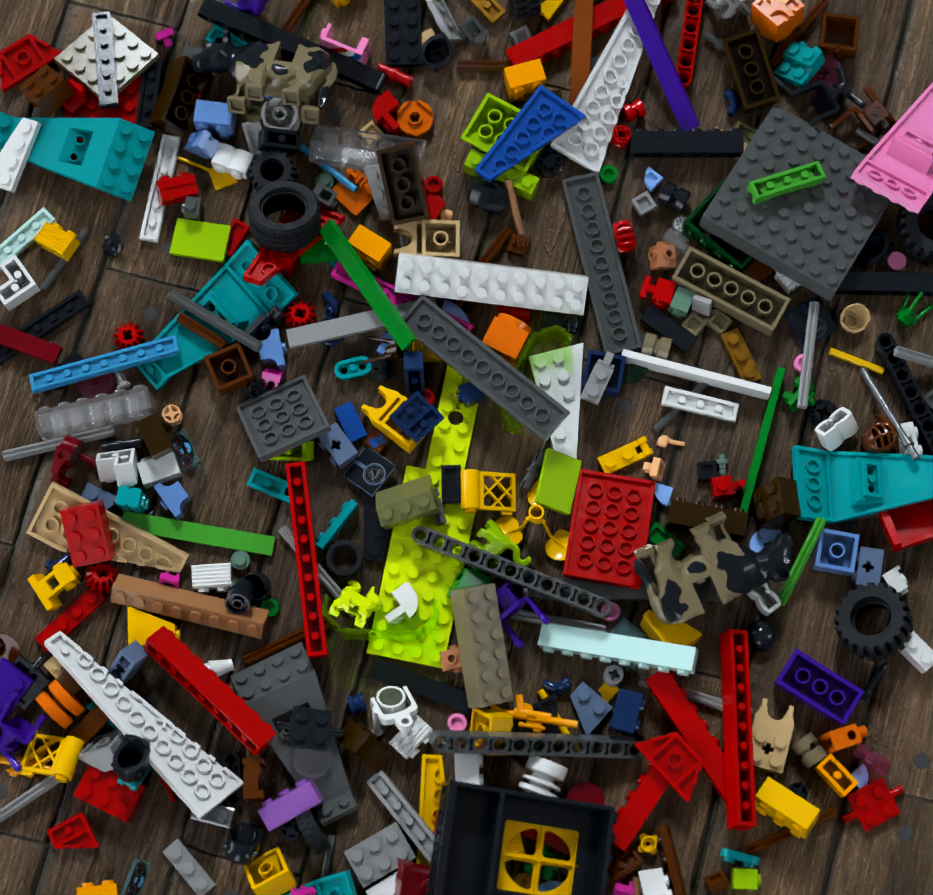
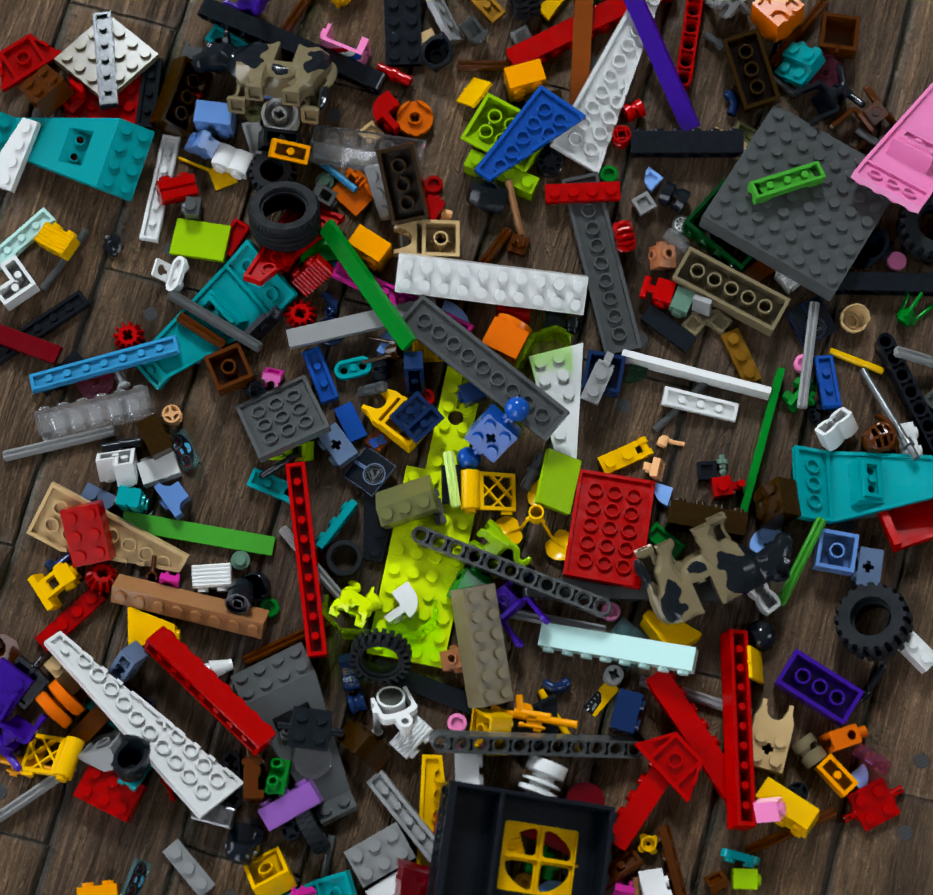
red wing [46,812,100,849] -> none
dark red piece [50,435,97,489] -> none
dark pink tile [155,27,174,48] -> none
medium blue brick [259,328,287,370] -> none
sand blue wing [570,682,613,735] -> none
dark tan wheel [641,332,672,360] -> none
white brick [880,565,909,596] -> none
none -> reddish brown hand [146,555,159,581]
none -> white bracket [151,256,189,292]
none -> black piece [259,454,298,479]
none -> green hips [265,758,292,796]
none -> light orange brick [268,138,311,165]
none -> red brick [290,253,334,297]
none -> blue tile [302,346,340,405]
none -> dark blue leg [338,653,361,692]
none -> black tyre [349,628,412,685]
none -> dark grey axle [357,381,388,397]
none -> yellowish green axle [443,451,461,508]
none -> yellow piece [456,77,493,108]
none -> blue brick [456,396,530,470]
none -> red plate [545,181,621,205]
none -> yellow piece [747,645,764,684]
none -> bright pink brick [753,797,787,823]
none -> blue tile [813,355,842,410]

